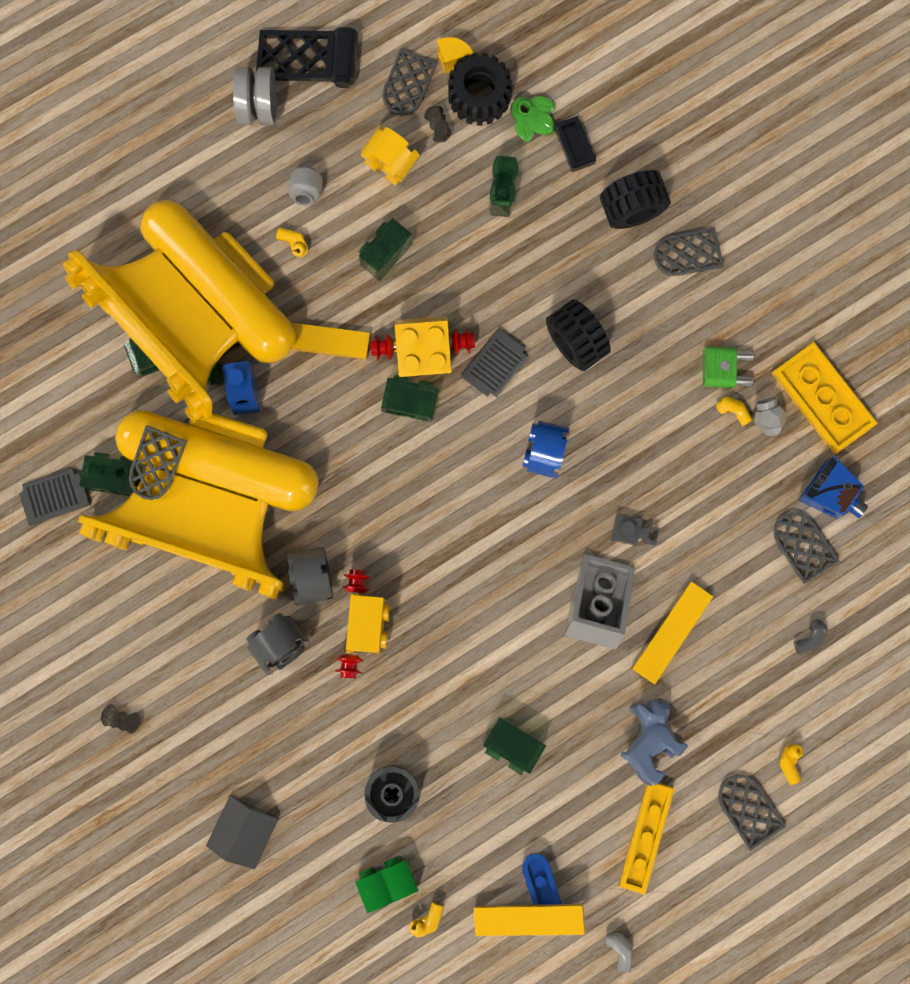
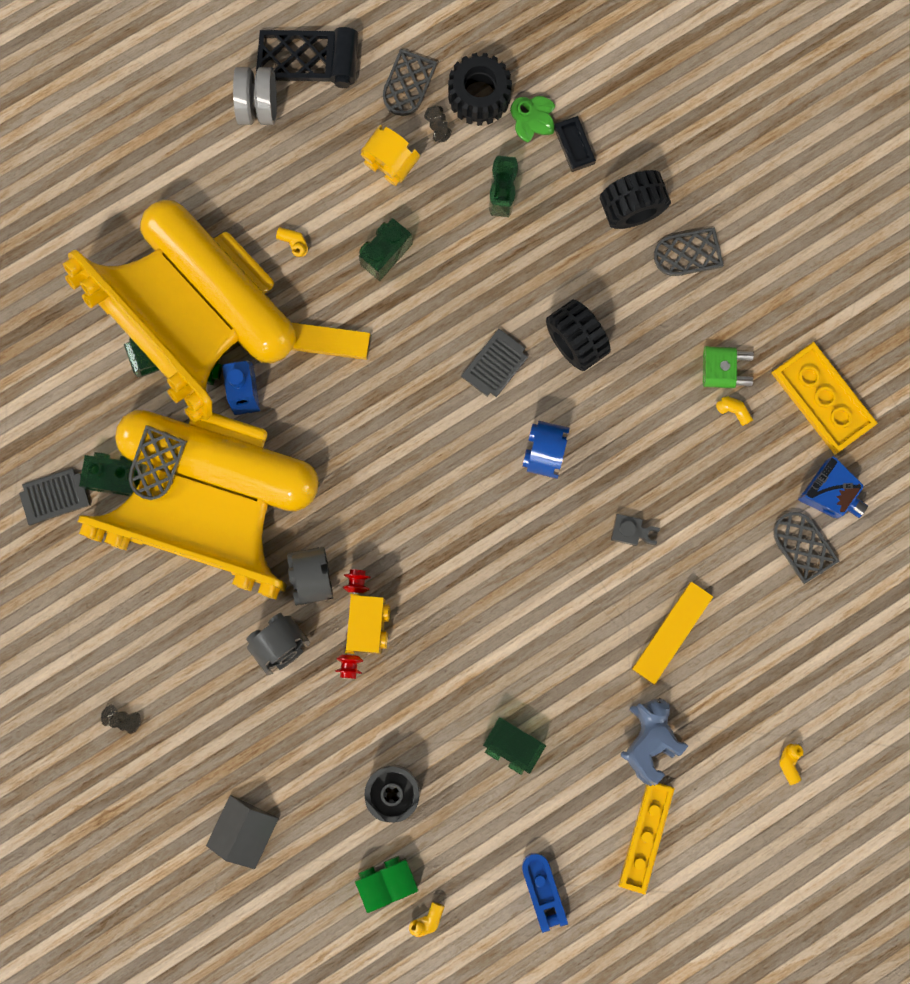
light grey head [288,166,323,206] -> none
yellow brick [370,316,475,377] -> none
clear green brick [381,375,439,422] -> none
yellow brick [437,37,473,74] -> none
yellow tile [473,904,586,936] -> none
light grey slope [564,553,635,649] -> none
light grey arm [605,932,632,972] -> none
dark grey window [718,775,786,851] -> none
light grey rock [754,397,787,437] -> none
dark grey arm [794,619,828,654] -> none

